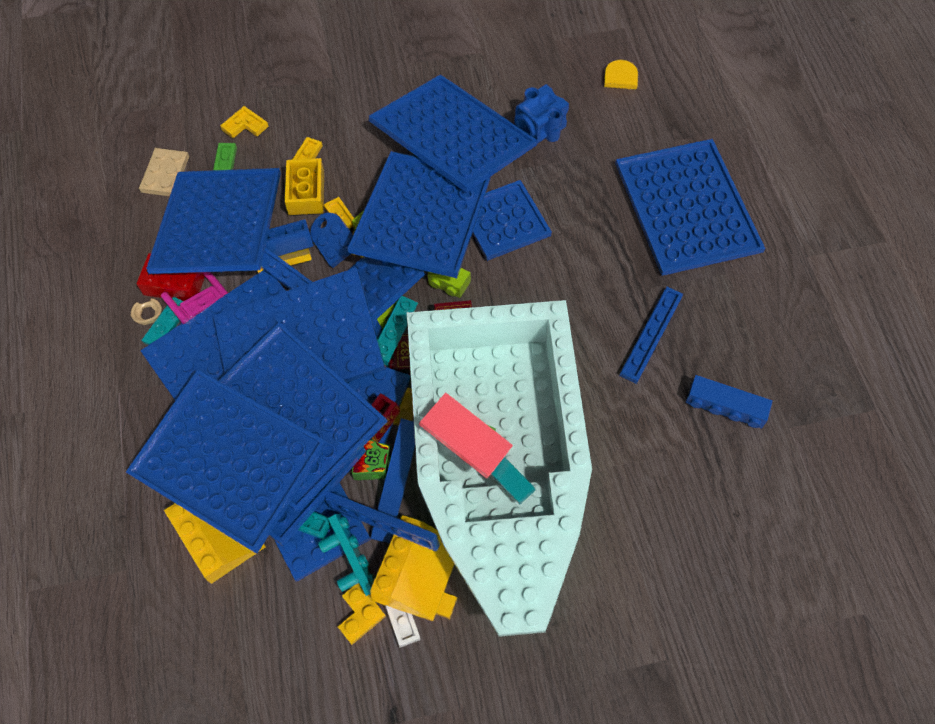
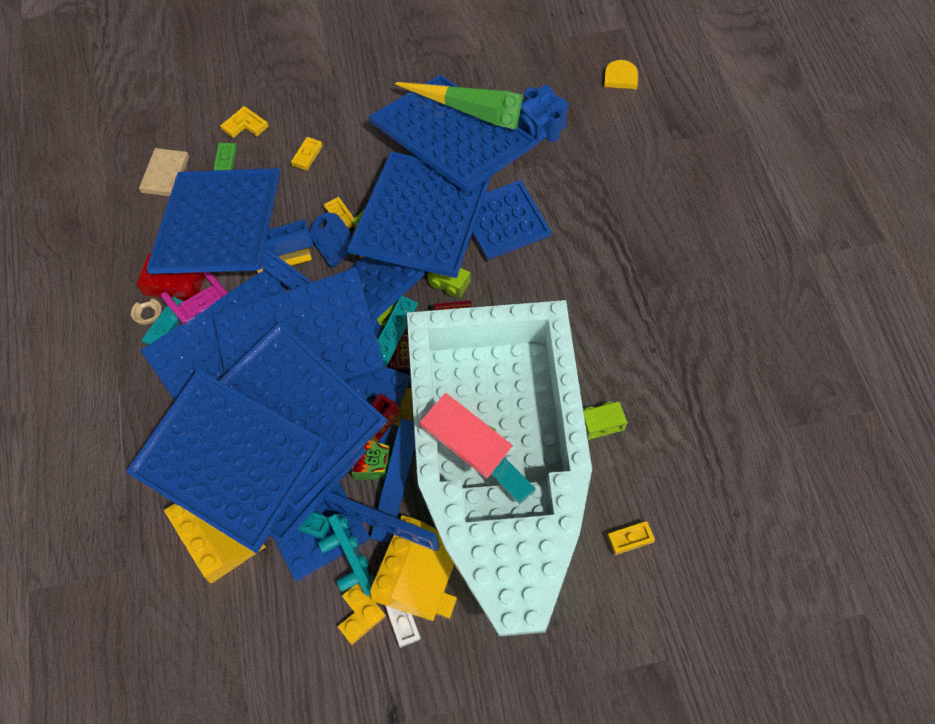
yellow brick [285,158,324,215] -> none
blue plate [615,139,765,276] -> none
blue tile [619,286,683,384] -> none
blue brick [686,375,773,429] -> none
none -> bright green plate [395,82,523,129]
none -> lime brick [583,402,628,440]
none -> yellow plate [607,521,655,555]

